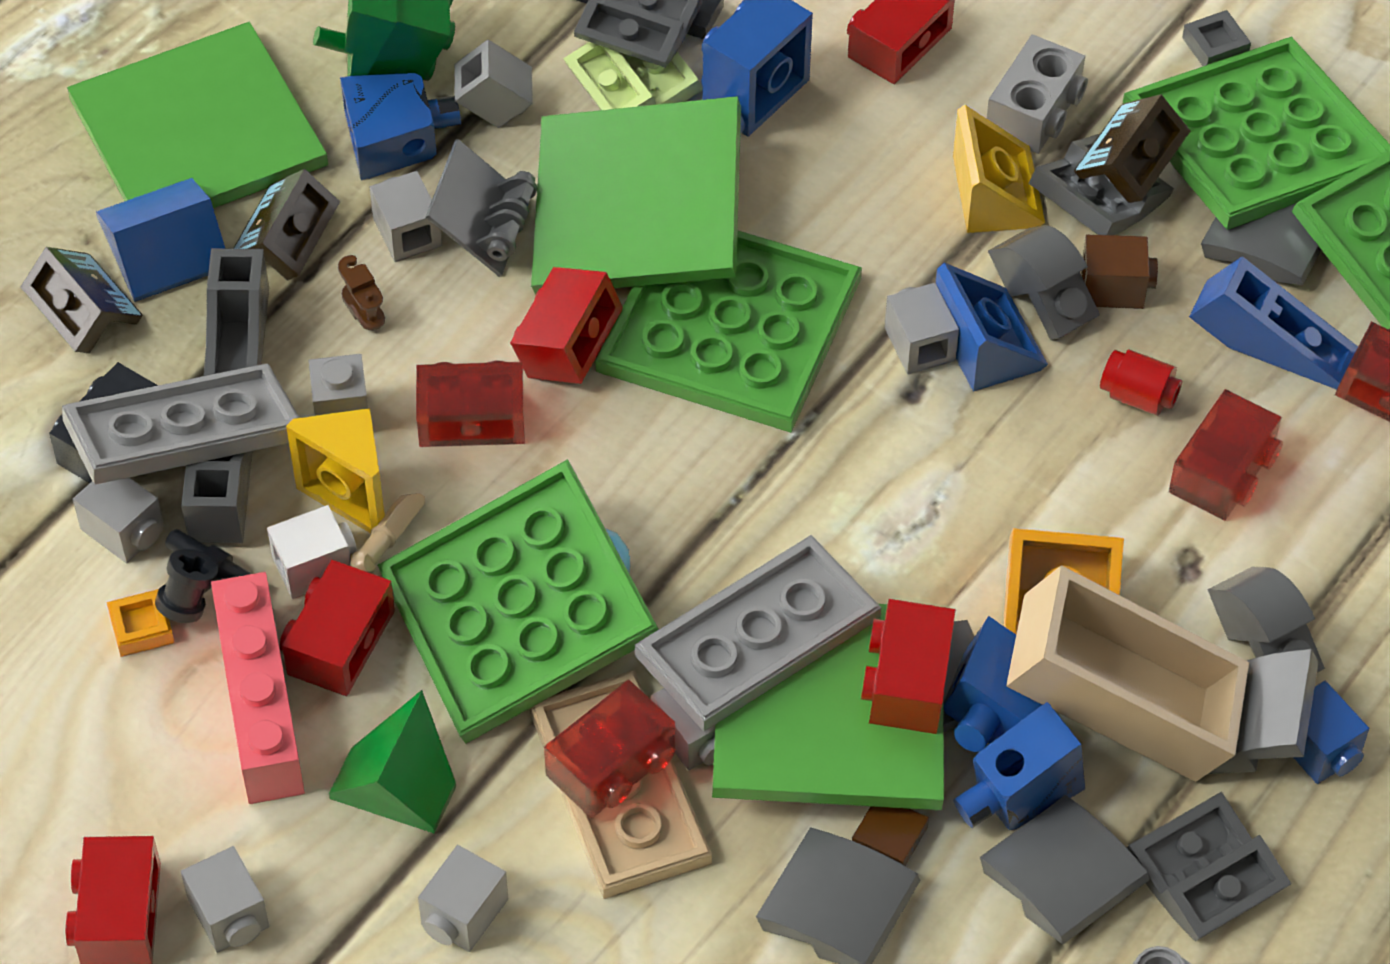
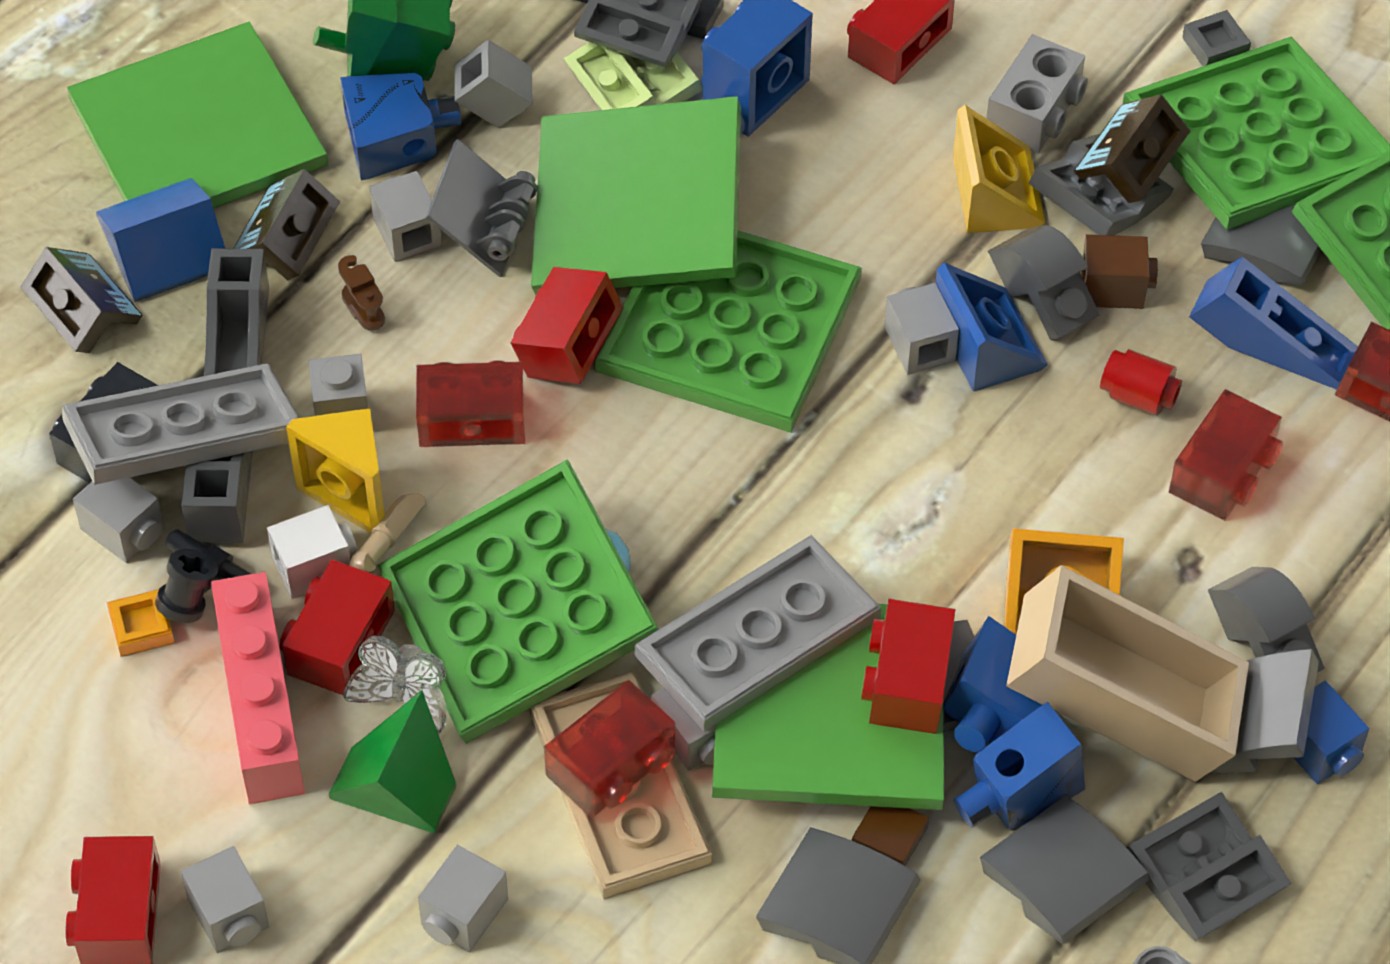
none -> clear animal [343,636,446,734]

